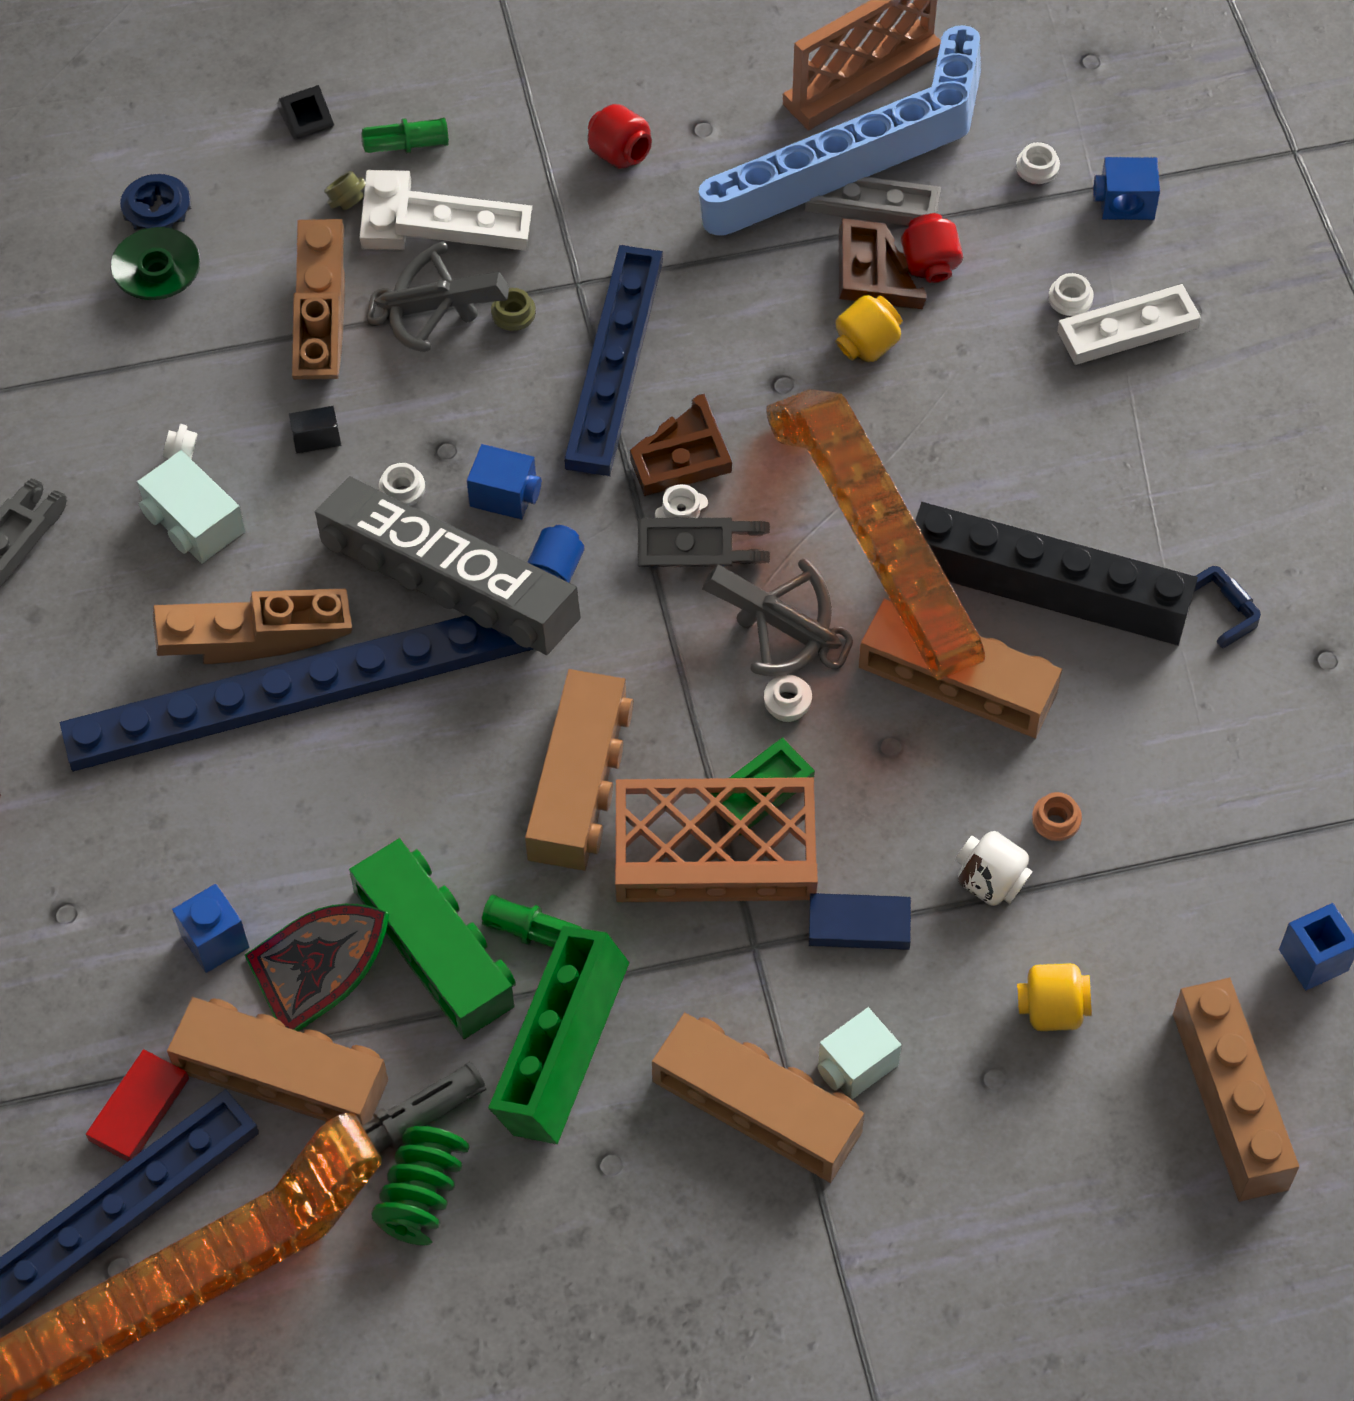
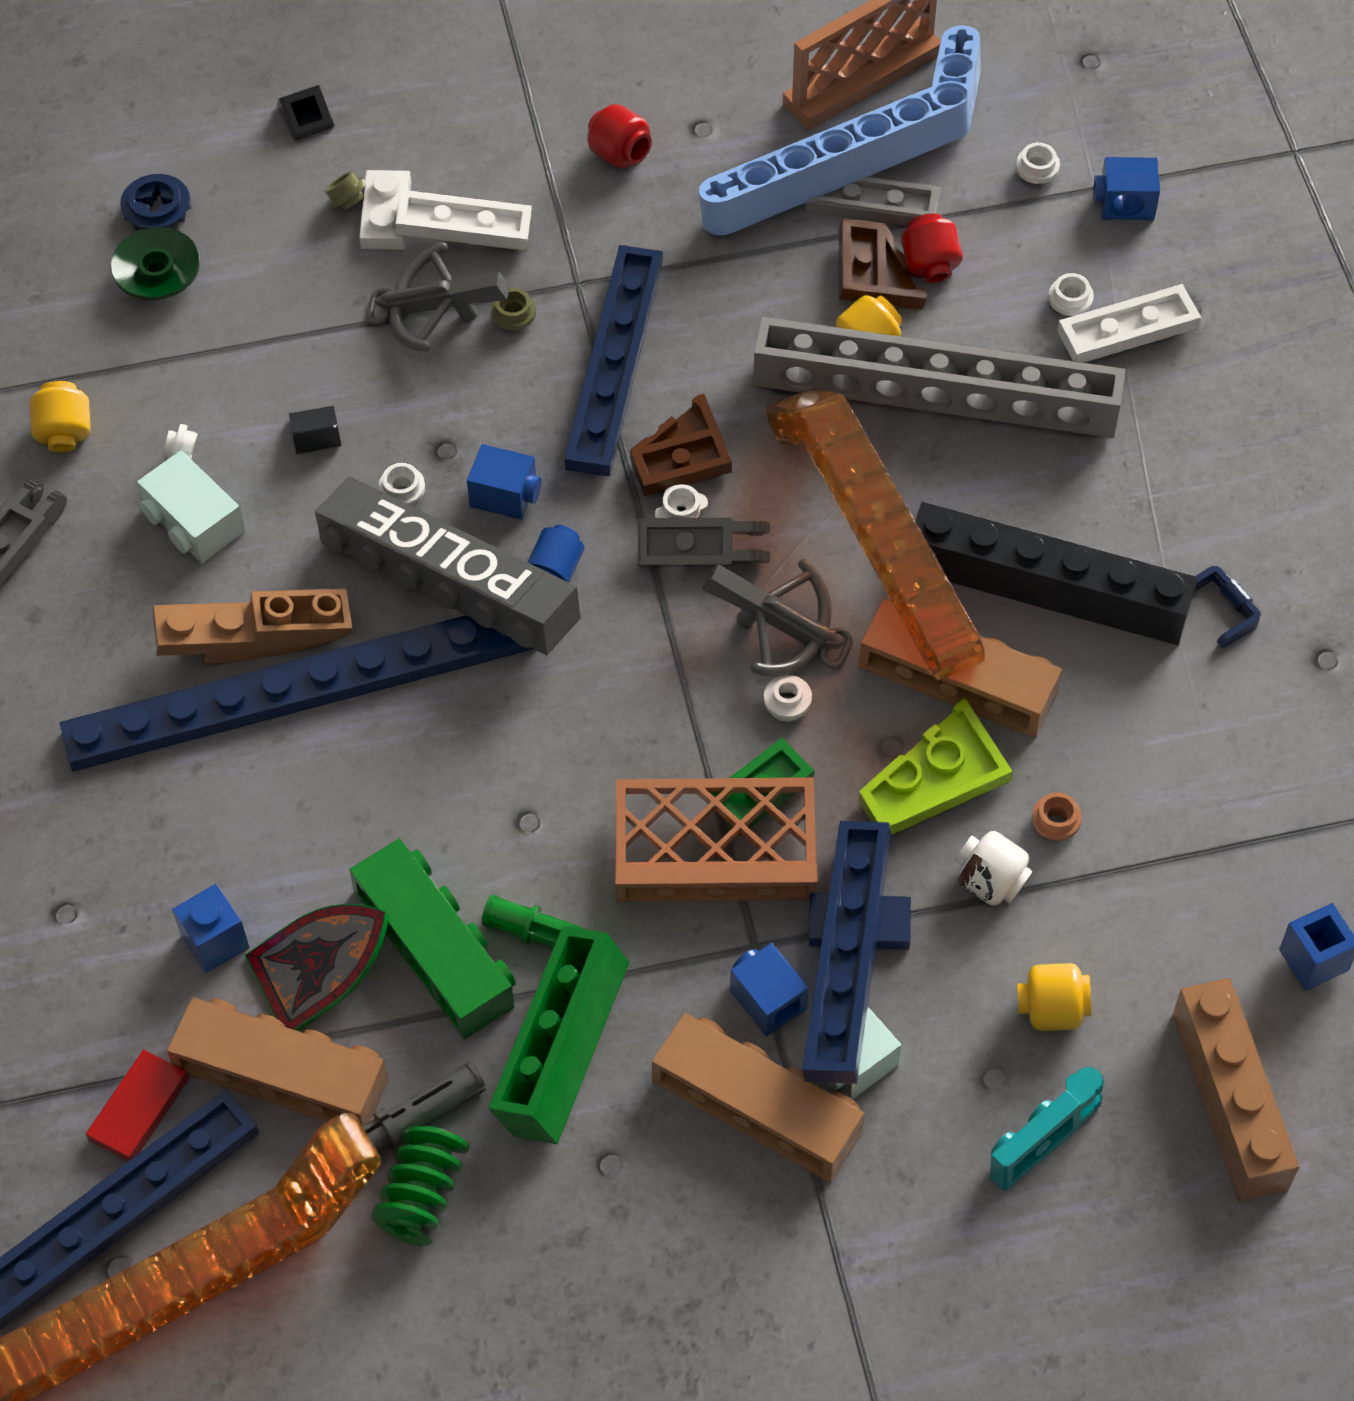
medium nougat slope [292,219,345,380] -> none
green axle [361,117,449,153] -> none
medium nougat brick [525,669,634,871] -> none
none -> yellow head [29,381,91,452]
none -> blue brick [730,943,809,1037]
none -> light grey brick [753,317,1126,438]
none -> dark blue plate [802,821,891,1084]
none -> lime wing [858,697,1013,835]
none -> teal hinge [990,1066,1104,1191]

